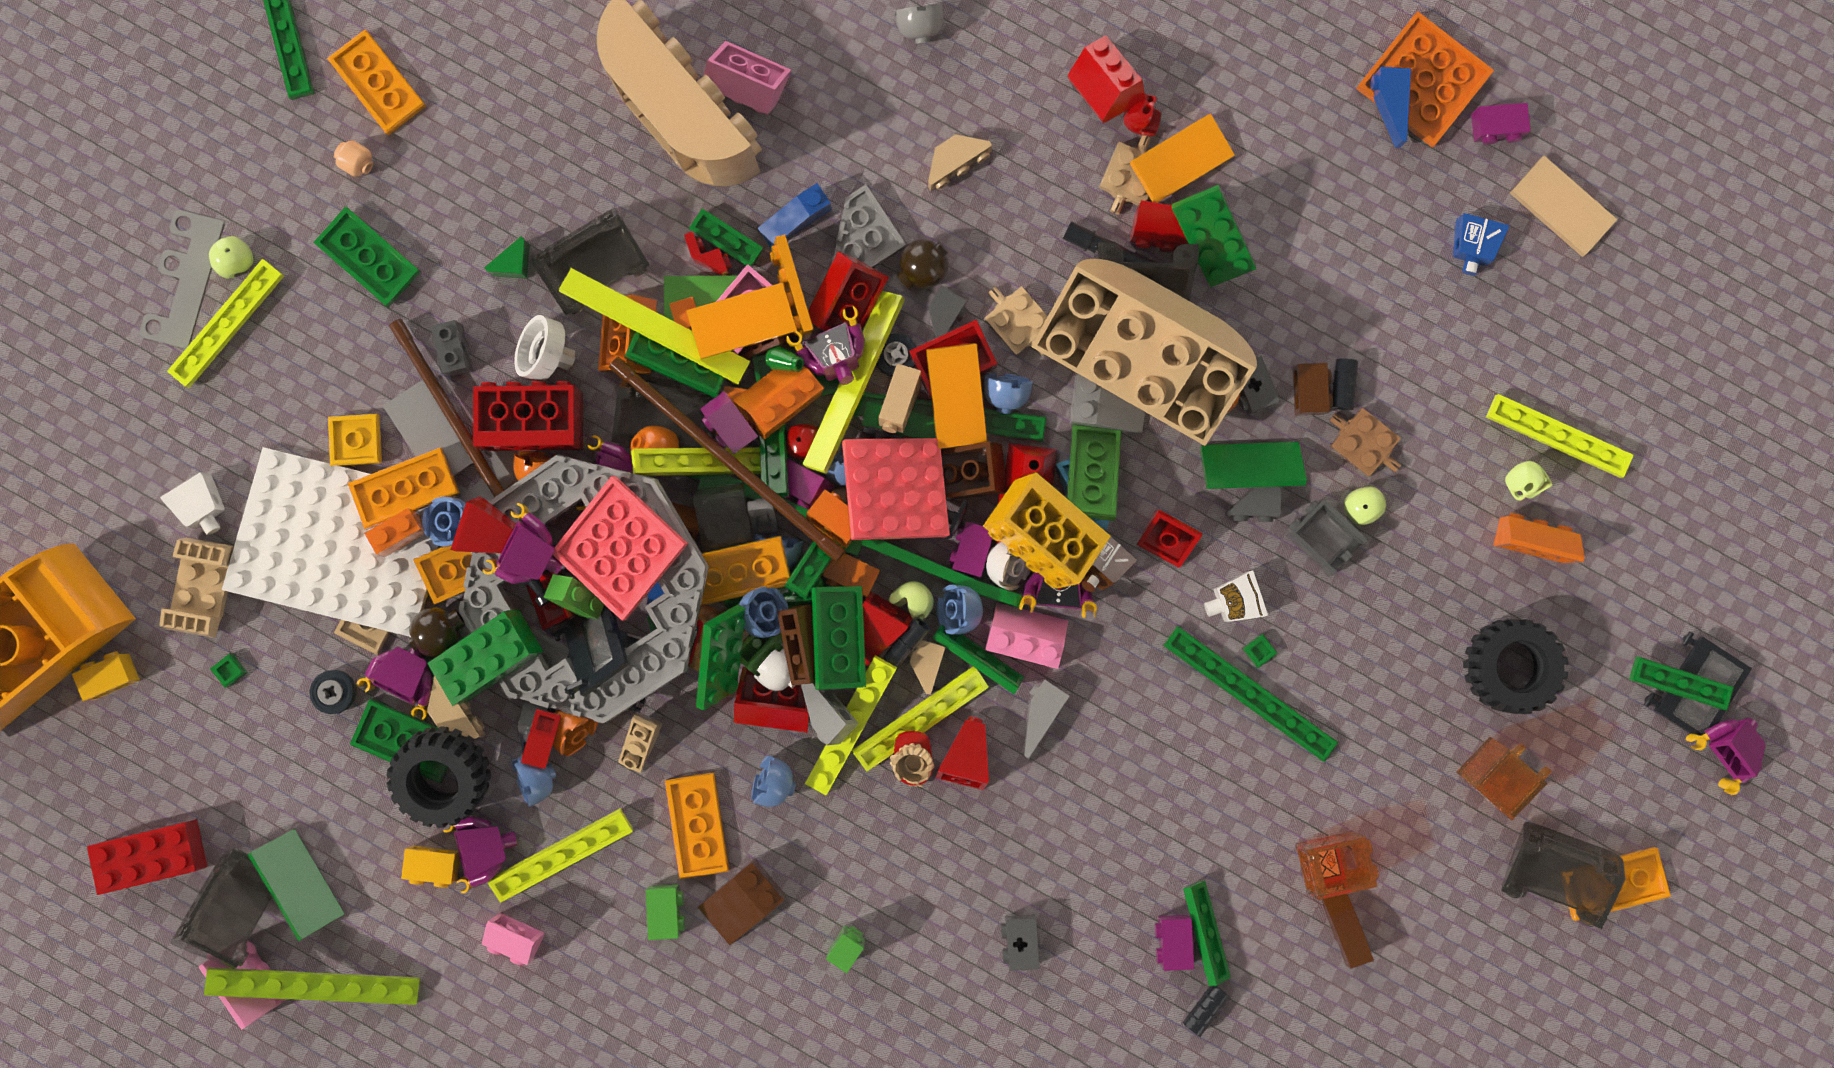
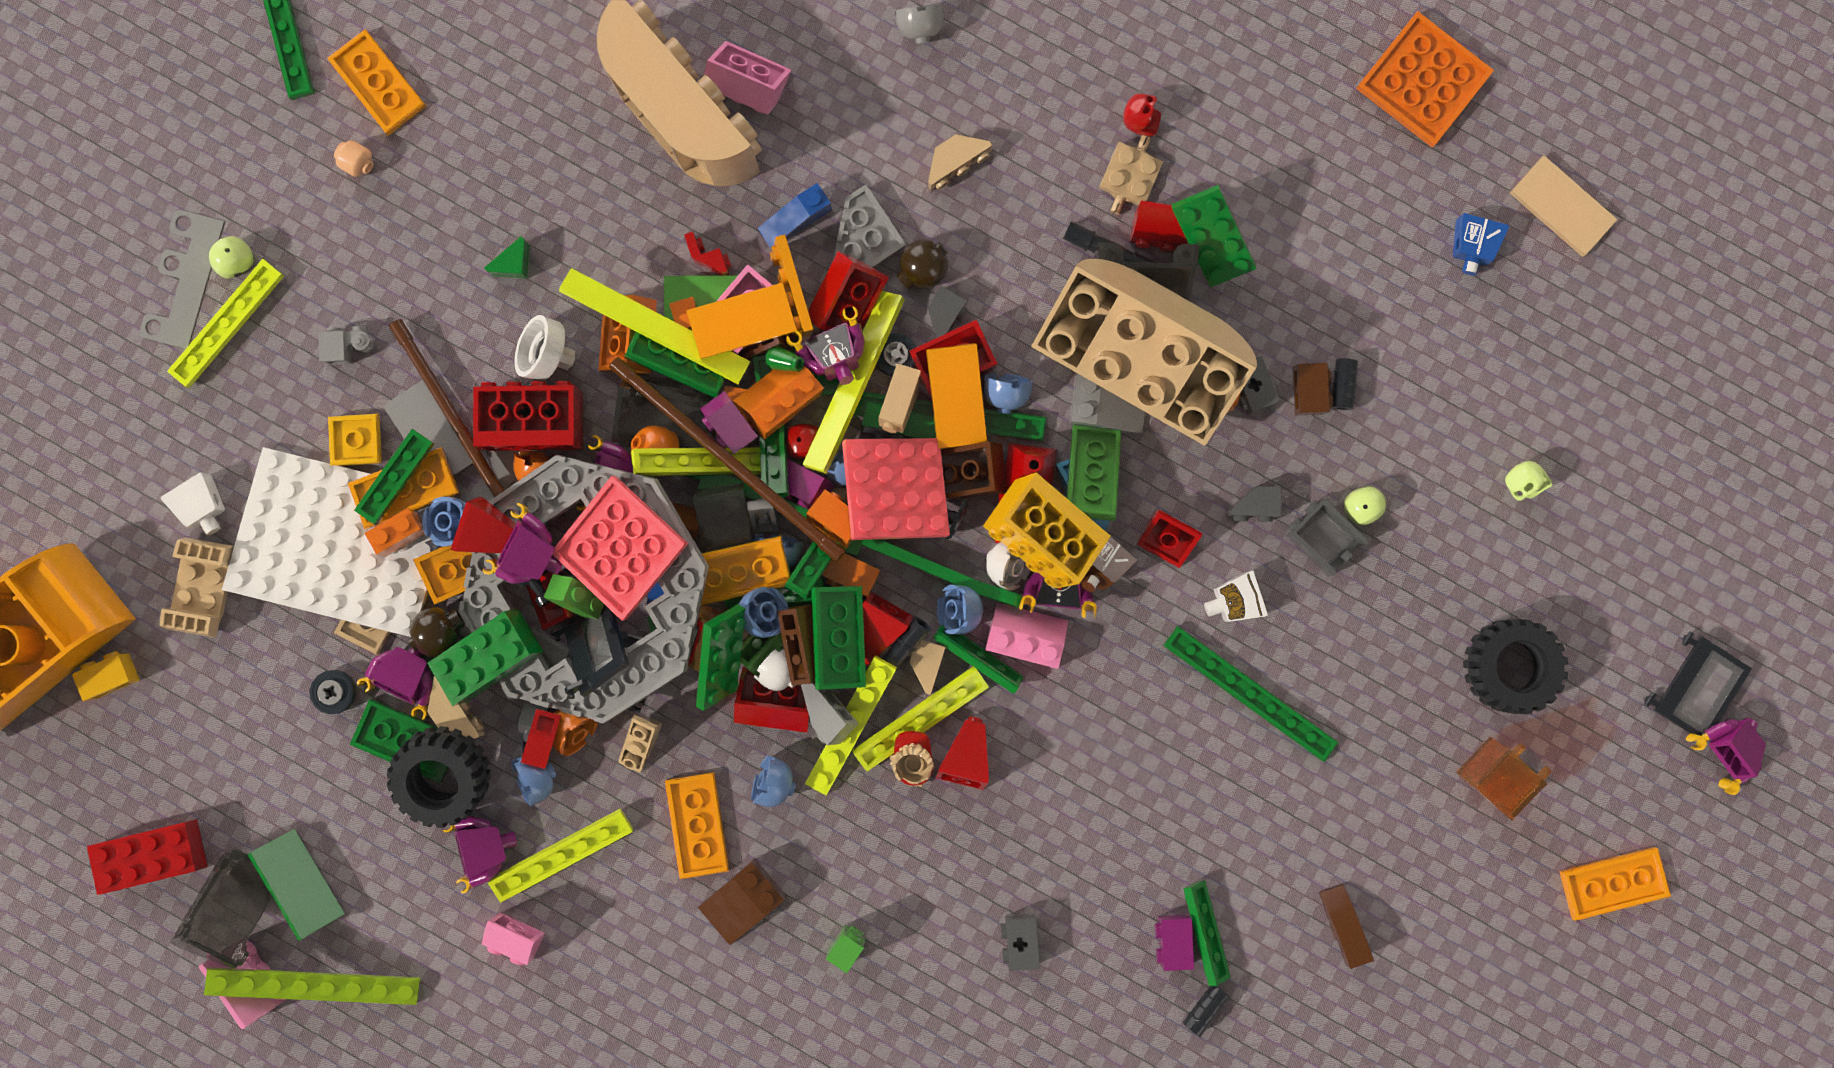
green tile [210,653,248,688] -> none
green plate [313,206,421,308] -> none
yellow brick [401,845,460,888] -> none
dark grey brick [431,320,473,378] -> none
clear smoke windscreen [532,208,650,315] -> none
bright green brick [646,884,685,940] -> none
green plate [689,208,764,268] -> none
yellowish green helmet [888,581,934,620] -> none
magenta brick [949,521,992,578] -> none
tan plate [985,286,1048,356] -> none
light grey slope [1023,679,1069,759] -> none
red slope [1067,35,1146,124] -> none
light orange tile [1129,113,1235,203] -> none
green tile [1200,442,1307,489] -> none
green tile [1242,634,1277,668] -> none
clear orange container [1296,831,1379,900] -> none
medium nougat plate [1329,408,1401,477] -> none
blue slope [1371,67,1411,148] -> none
magenta brick [1471,103,1531,145] -> none
neon yellow plate [1486,394,1634,478] -> none
orange slope [1493,513,1585,564] -> none
clear smoke windscreen [1501,822,1626,929] -> none
green tile [1629,656,1734,711] -> none
none -> light grey brick [318,326,375,365]
none -> green plate [354,429,435,525]

